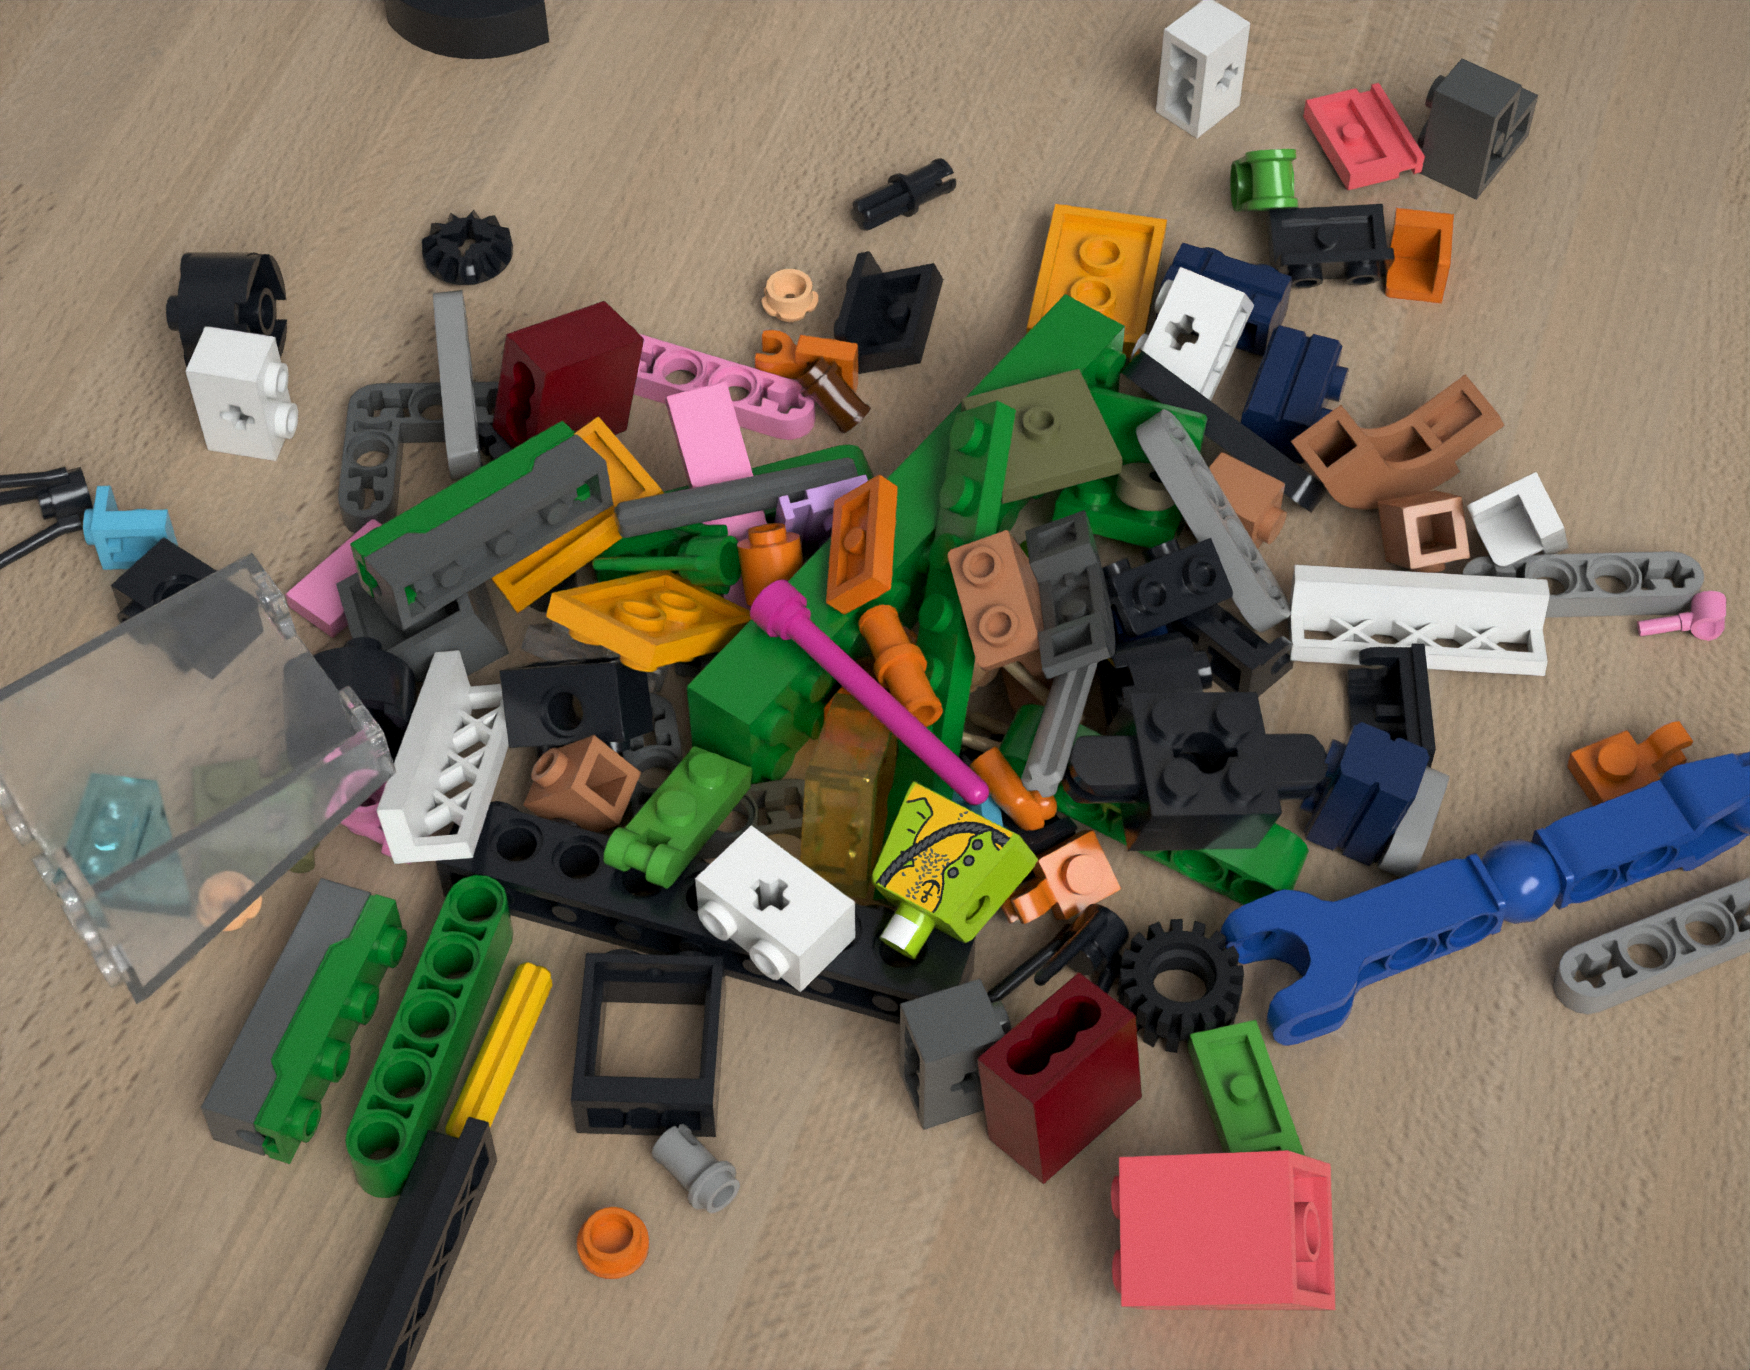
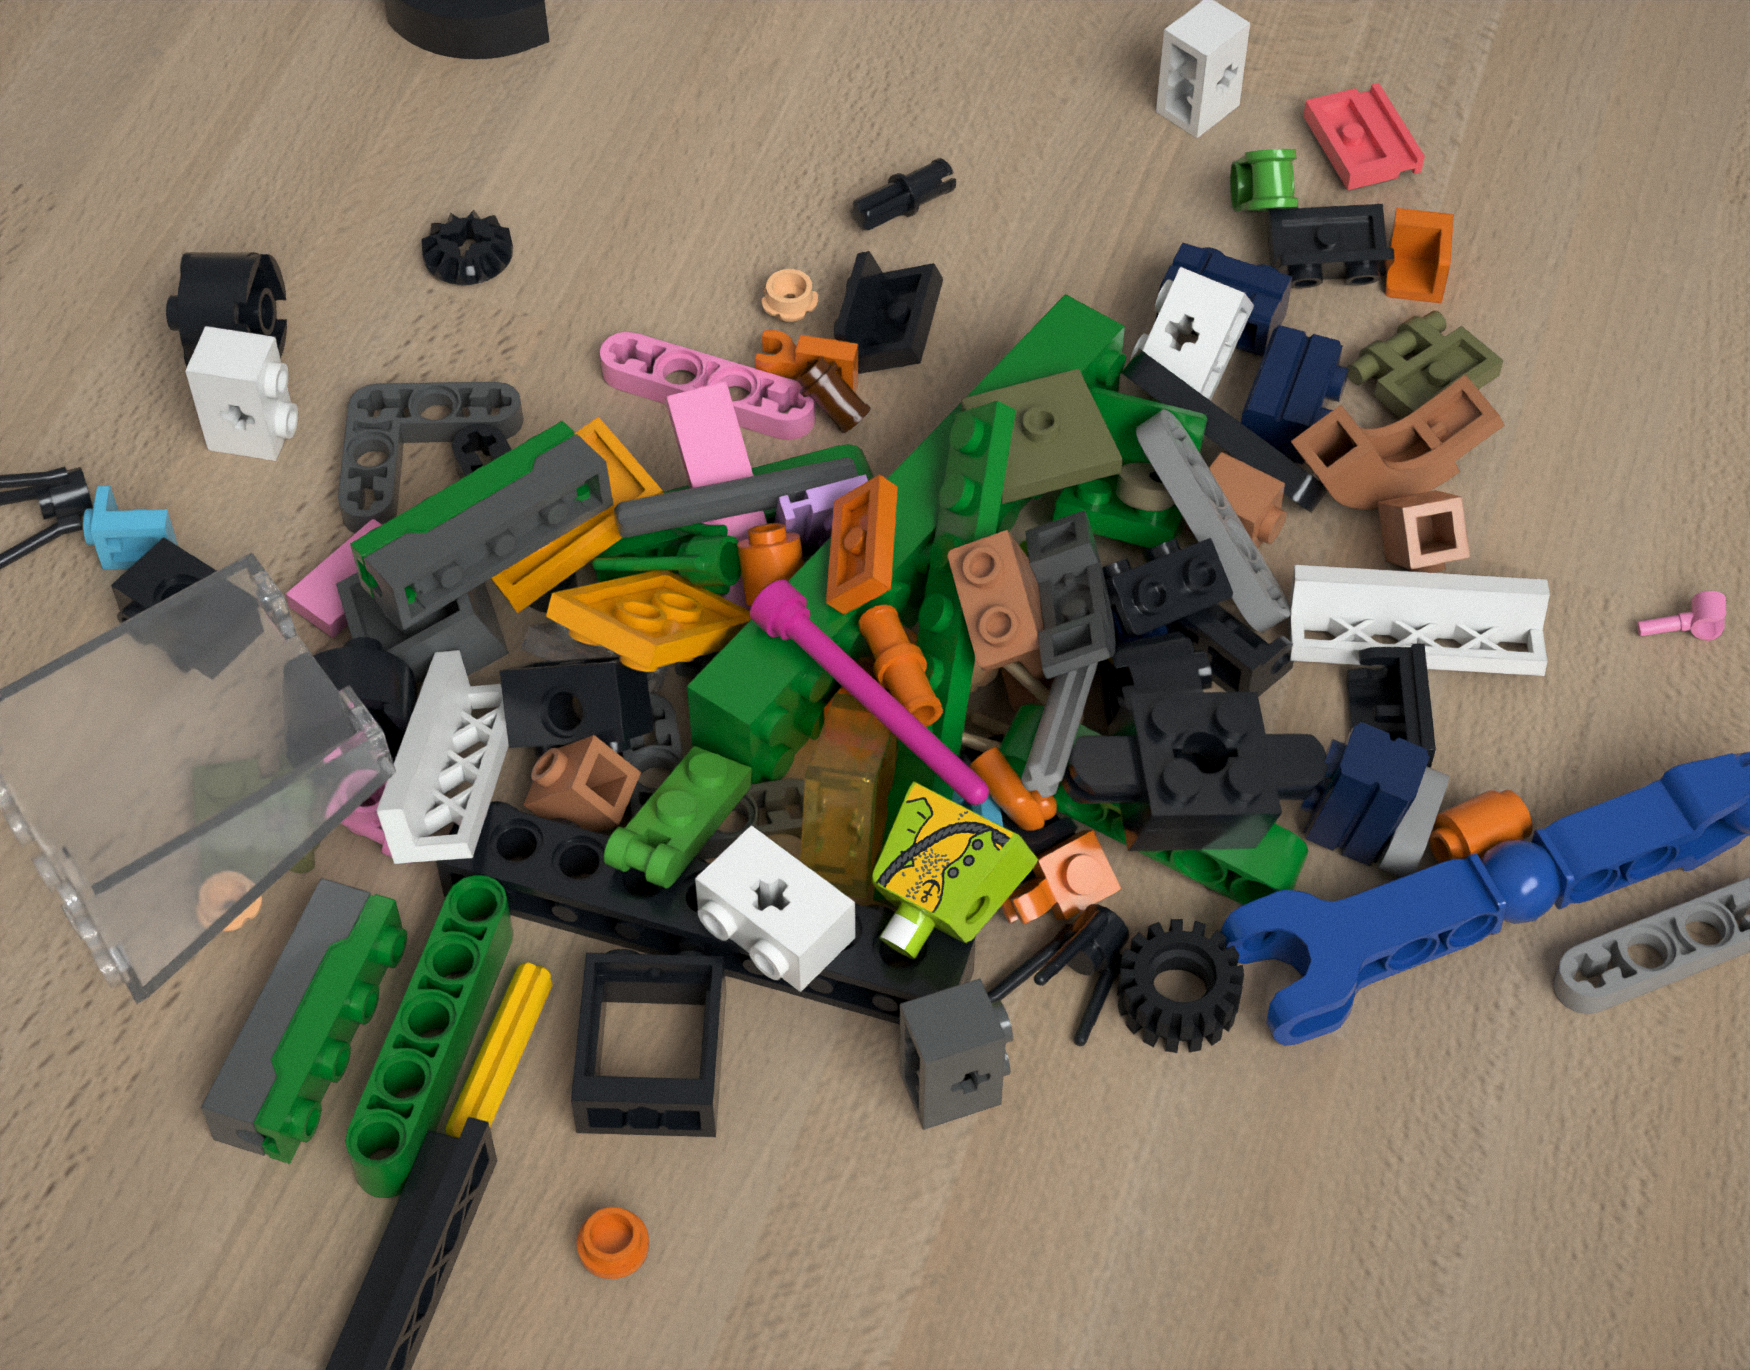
clear light blue wing [53,773,190,912] -> none
light grey beam [433,290,481,480] -> none
dark red piece [492,301,644,449] -> none
light grey pin [652,1124,740,1213] -> none
dark red piece [977,972,1142,1184] -> none
light orange plate [1026,204,1167,358] -> none
coral slope [1111,1150,1336,1311] -> none
bright green plate [1187,1020,1305,1156] -> none
dark grey brick [1417,58,1538,200] -> none
light grey beam [1462,551,1704,618] -> none
white panel [1467,472,1568,567] -> none
orange plate [1567,721,1693,806] -> none
none -> olive plate [1347,310,1503,419]
none -> orange brick [1429,790,1533,863]

